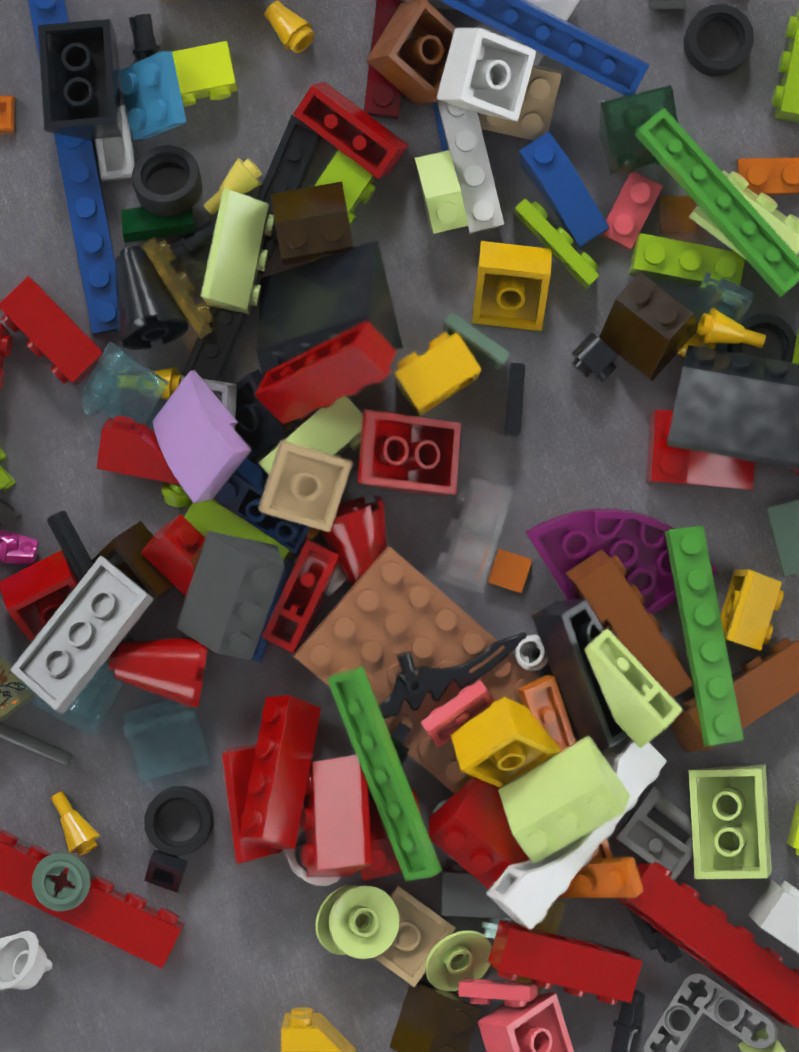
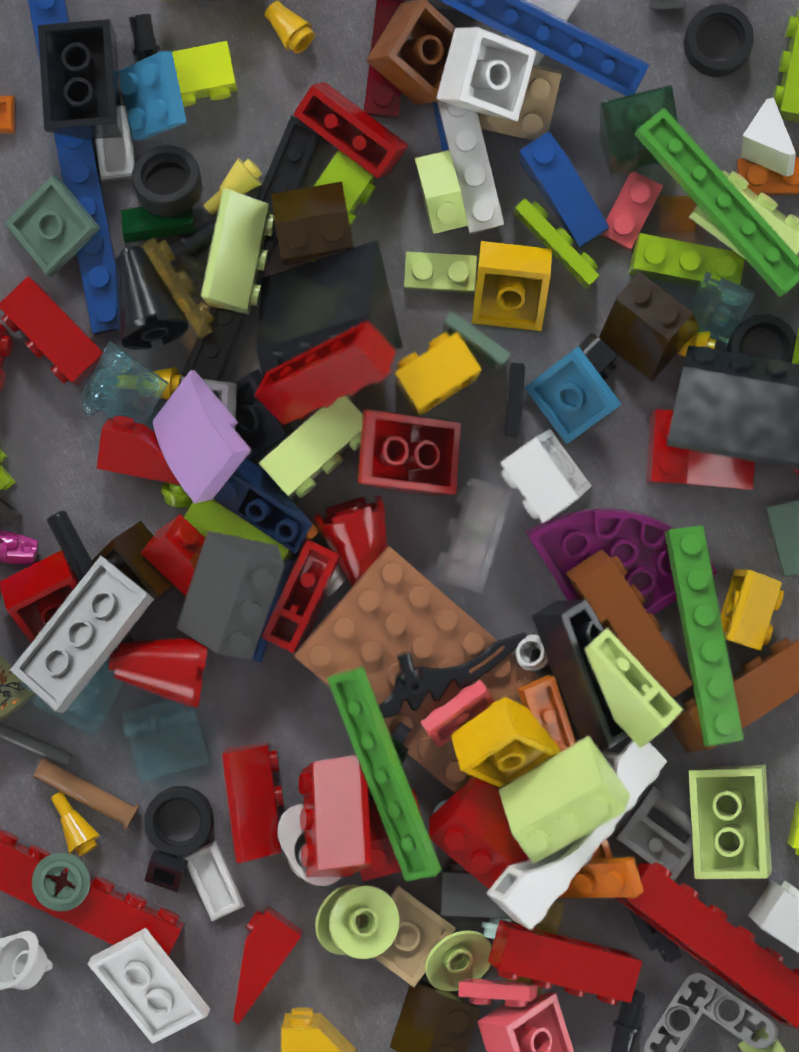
red brick [238,695,321,849] -> none
tan plate [258,440,352,532] -> none
orange tile [487,549,533,593] -> none
yellow cone [697,308,766,348] -> none
none -> sand green tile [4,175,101,277]
none -> medium nougat pin [33,758,140,831]
none -> white tile [88,928,210,1044]
none -> white tile [182,840,245,921]
none -> red slope [233,905,303,1025]
none -> yellowish green plate [404,251,477,293]
none -> white slope [500,429,591,523]
none -> dark azure plate [524,346,621,444]
none -> white slope [741,98,796,177]

